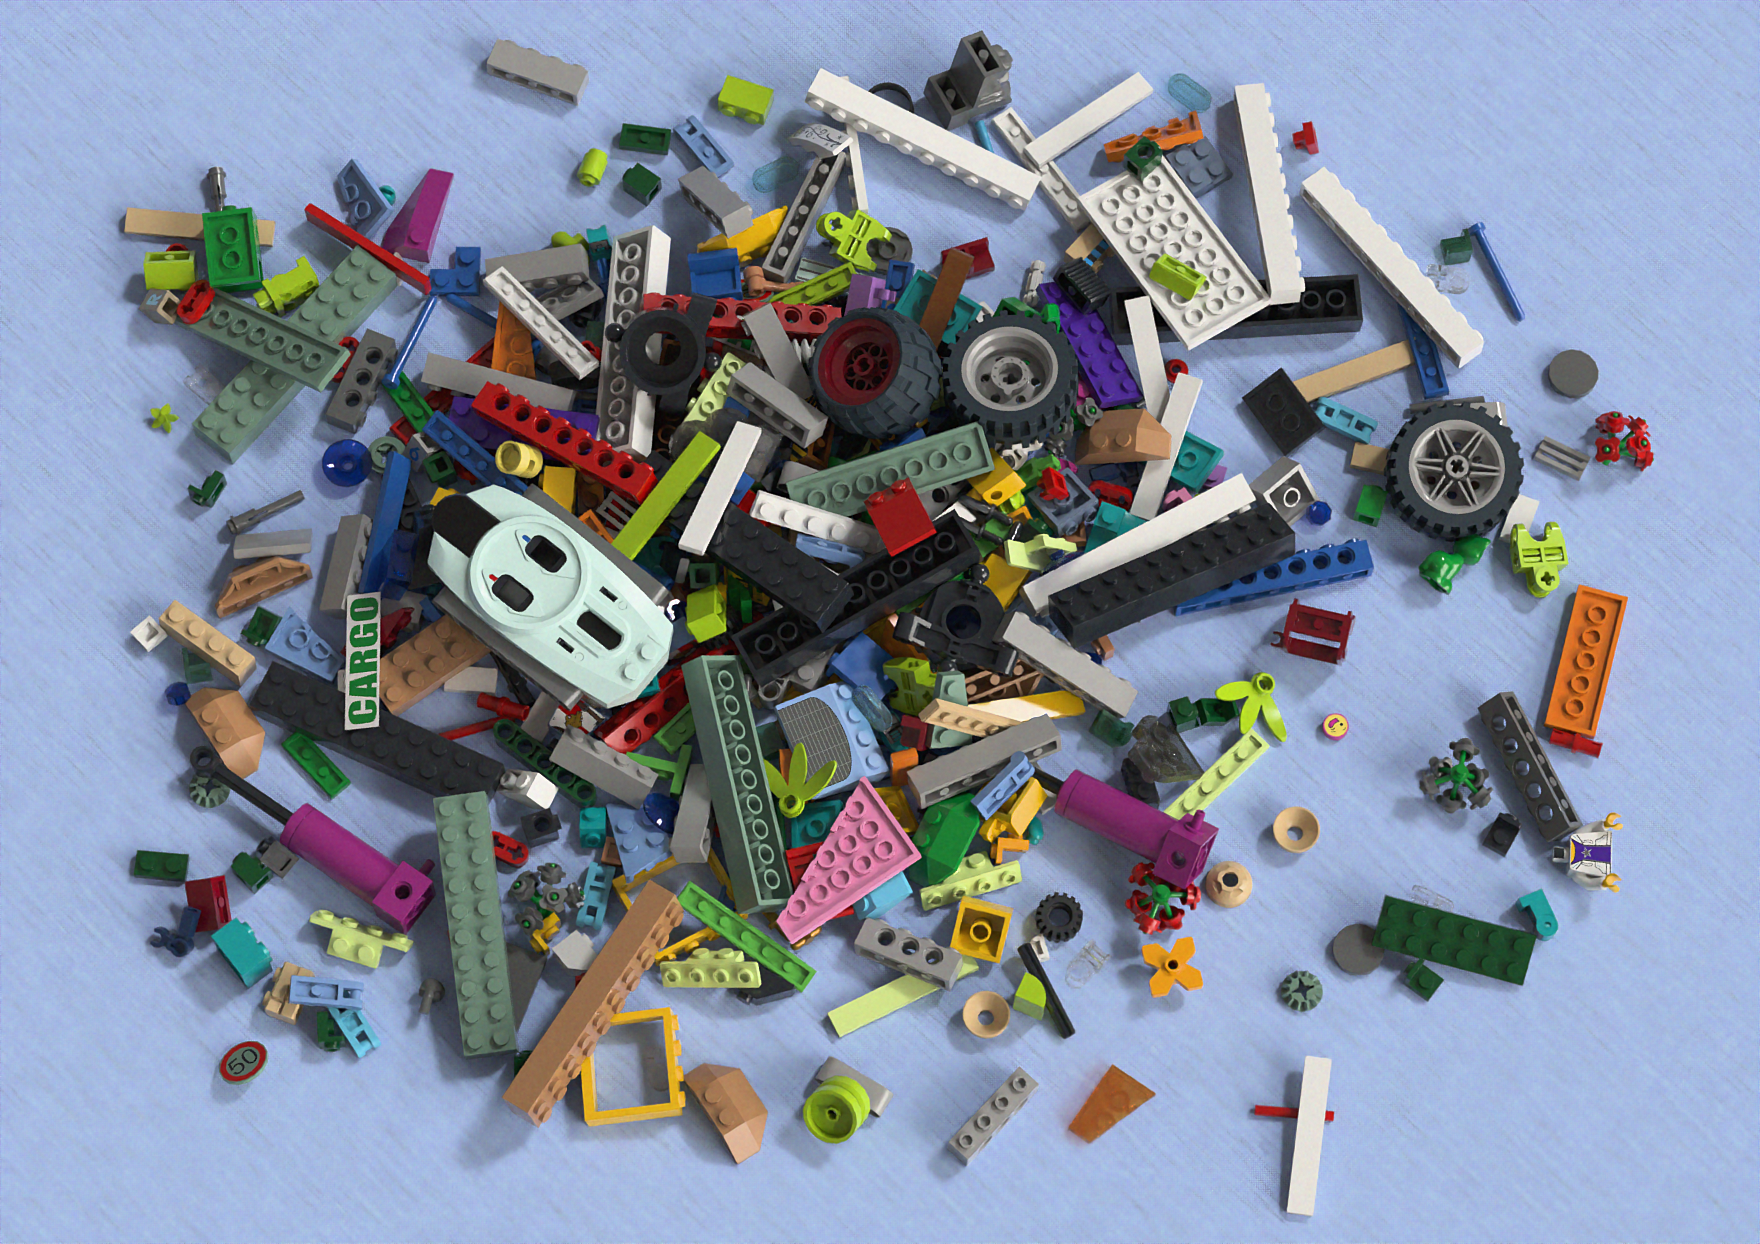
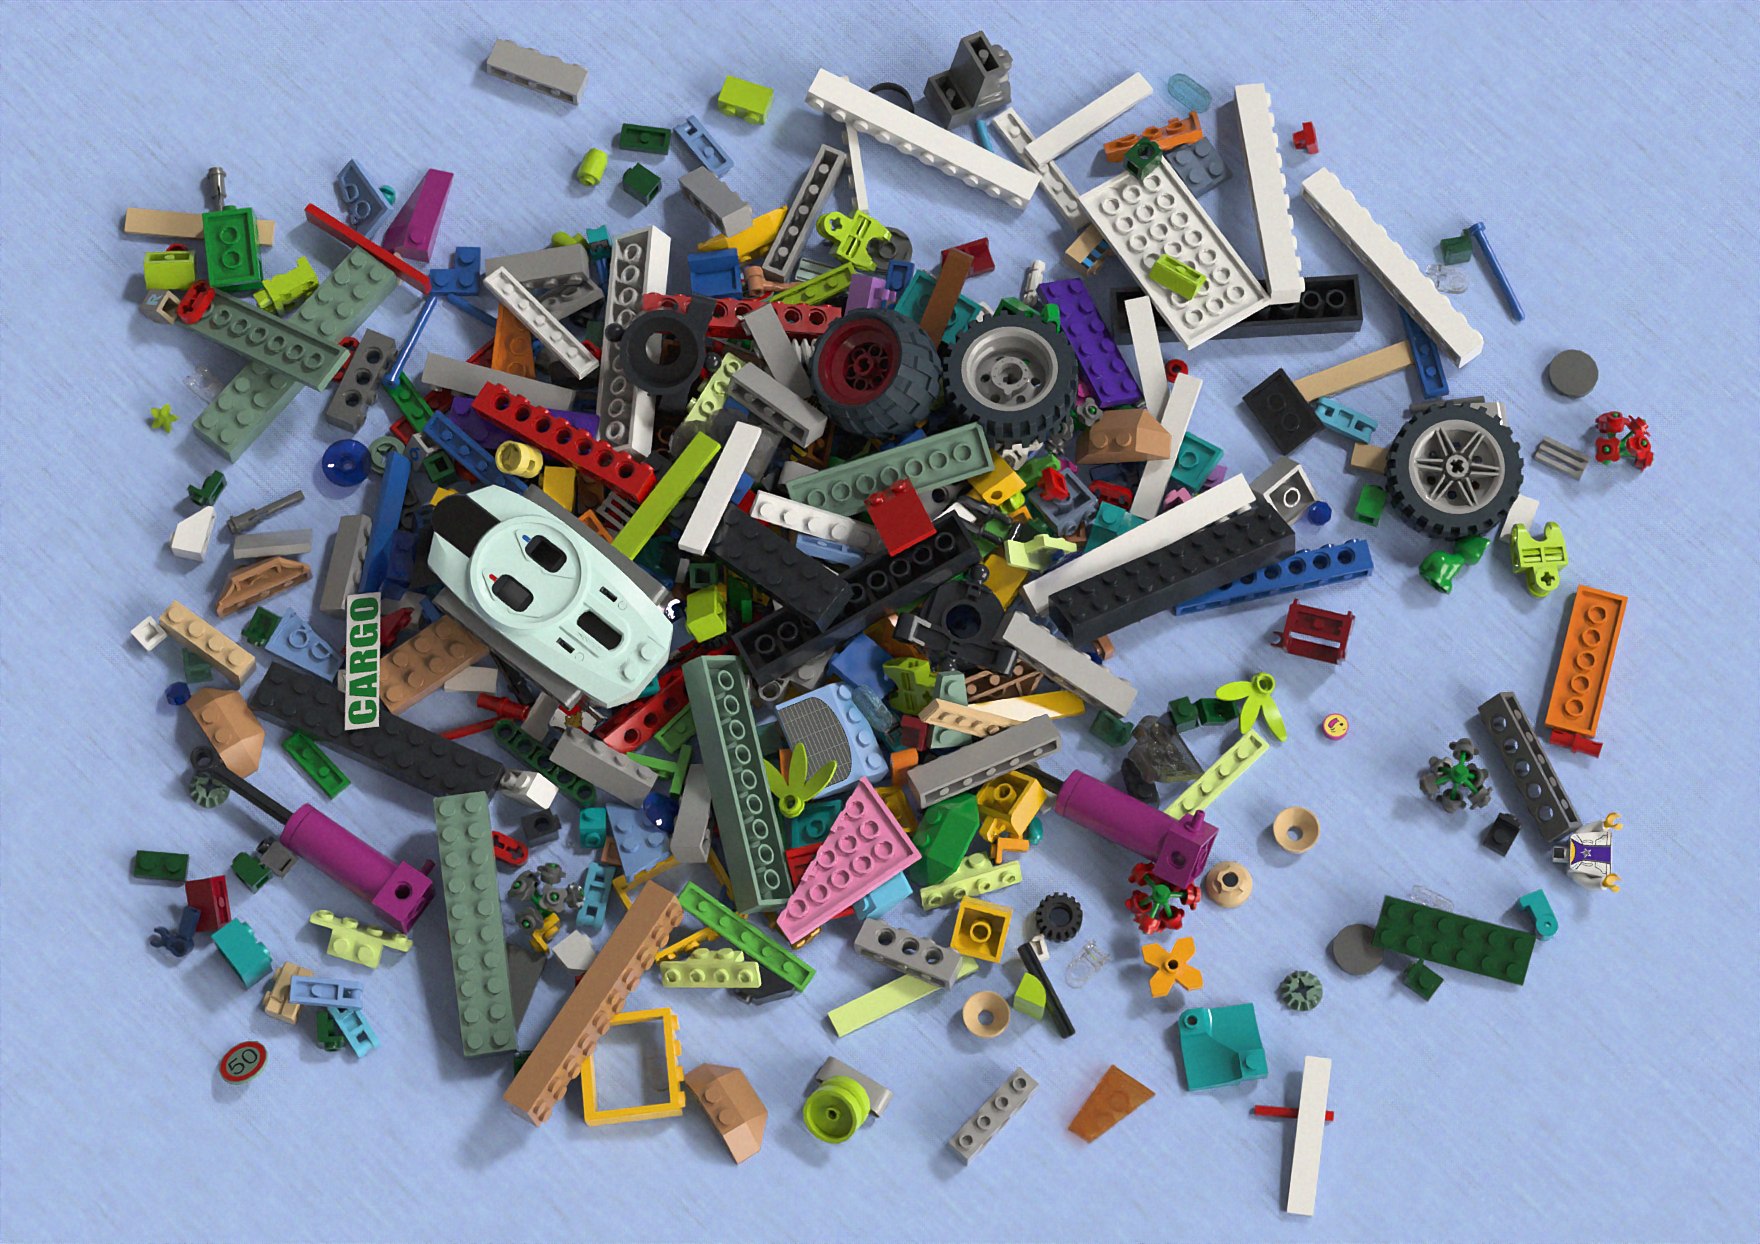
dark grey plate [418,978,445,1015] -> none
clear light blue tile [752,156,799,193] -> none
white slope [788,123,853,159] -> none
medium blue plate [970,751,1035,820] -> none
black brick [1052,257,1112,316] -> none
none -> white slope [169,506,216,562]
none -> teal slope [1178,1003,1268,1092]

